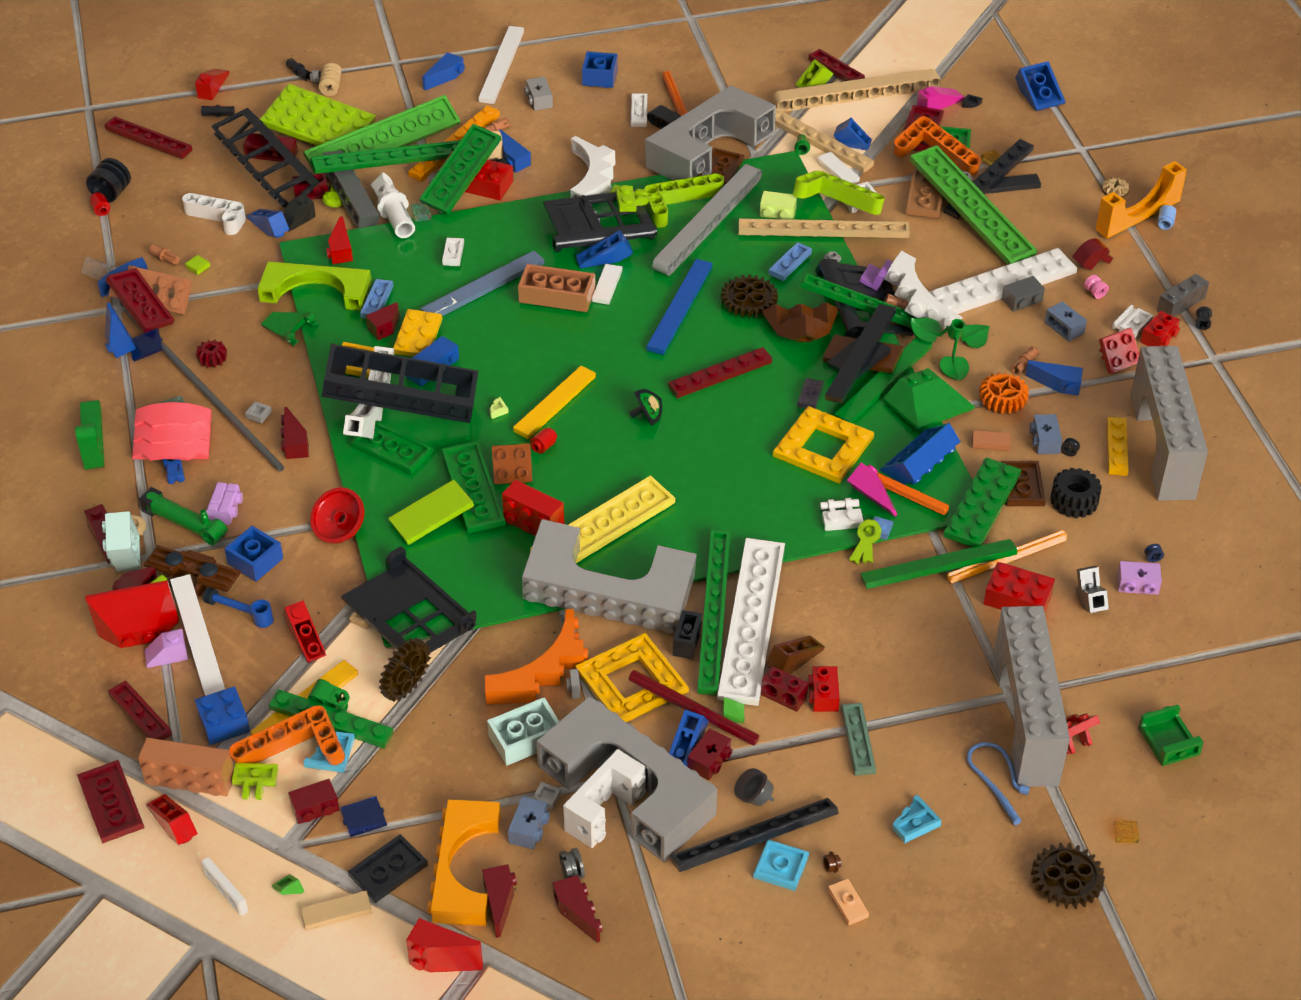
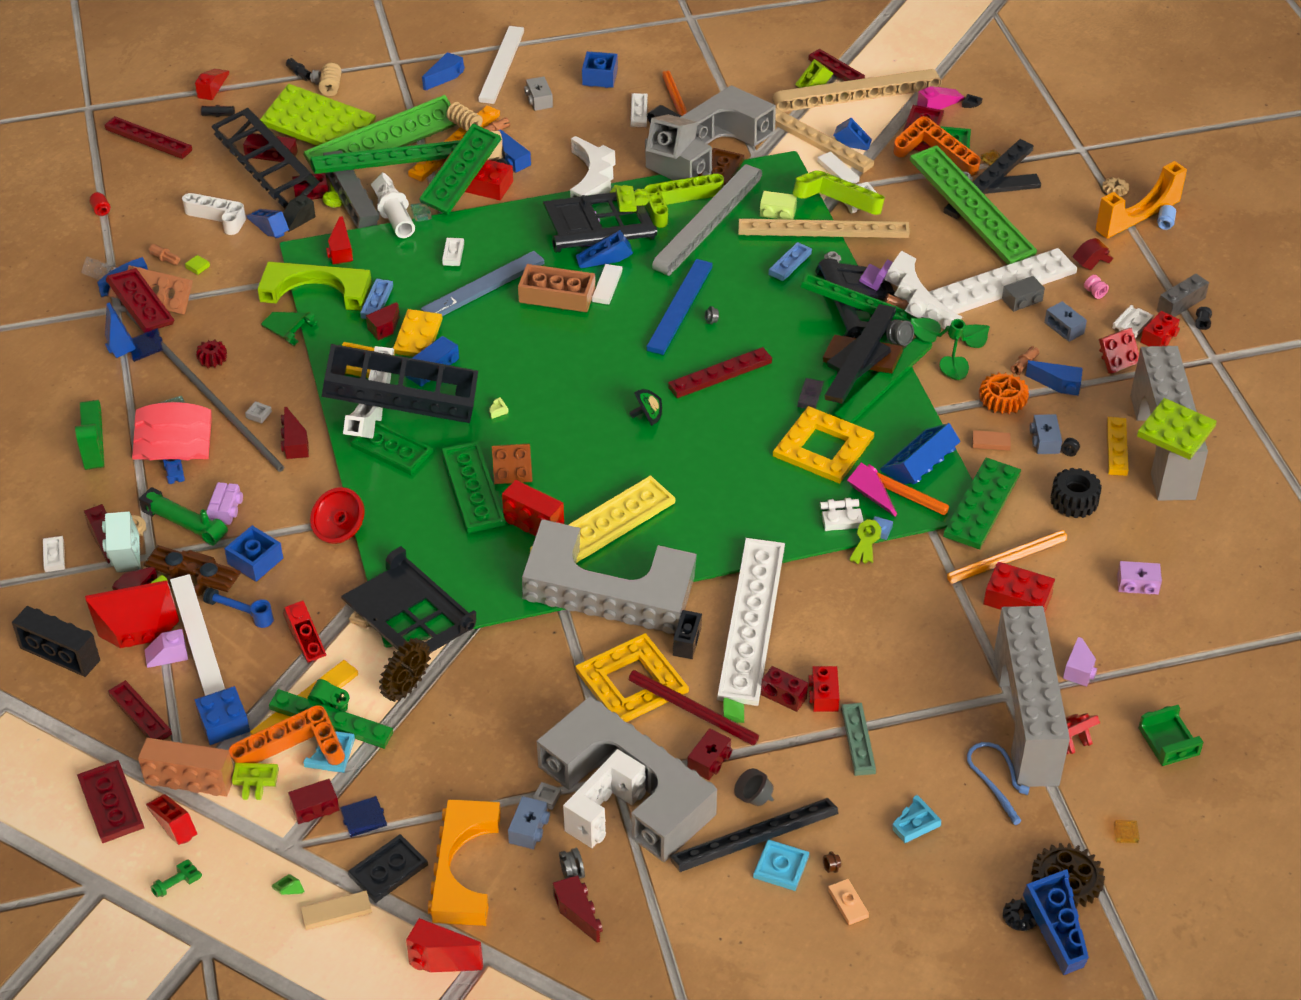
black wheel [86,158,131,203] -> none
white tile [202,857,248,916] -> none
lime tile [388,480,474,545] -> none
dark red slope [482,864,517,938] -> none
orange arch [485,609,588,705] -> none
light aqua brick [487,697,560,766] -> none
yellow tile [513,366,596,439] -> none
red brick [530,428,557,454] -> none
light grey plate [566,669,580,699] -> none
blue slope [669,710,708,767] -> none
green plate [697,530,730,695] -> none
dark brown gear [721,274,778,318] -> none
reddish brown brick [763,303,838,342] -> none
reddish brown slope [765,635,825,674] -> none
green cone [794,134,810,155] -> none
green tile [860,539,1017,589] -> none
green slope [883,368,975,430] -> none
medium nougat plate [906,168,943,218] -> none
reddish brown tile [1001,461,1046,506] -> none
blue slope [1015,61,1066,111] -> none
flat silver brick [1075,566,1109,613] -> none
dark blue bush [1144,544,1164,563] -> none
none -> black brick [12,606,100,677]
none -> white plate [43,536,65,572]
none -> green hinge [151,859,202,898]
none -> tan piece [447,102,483,131]
none -> light grey slope [646,114,698,159]
none -> dark grey plate [705,306,719,324]
none -> dark grey wheel [886,320,914,346]
none -> black gear [1003,898,1037,931]
none -> blue wedge [1023,869,1089,975]
none -> lavender slope [1063,637,1097,687]
none -> lime plate [1137,398,1217,460]

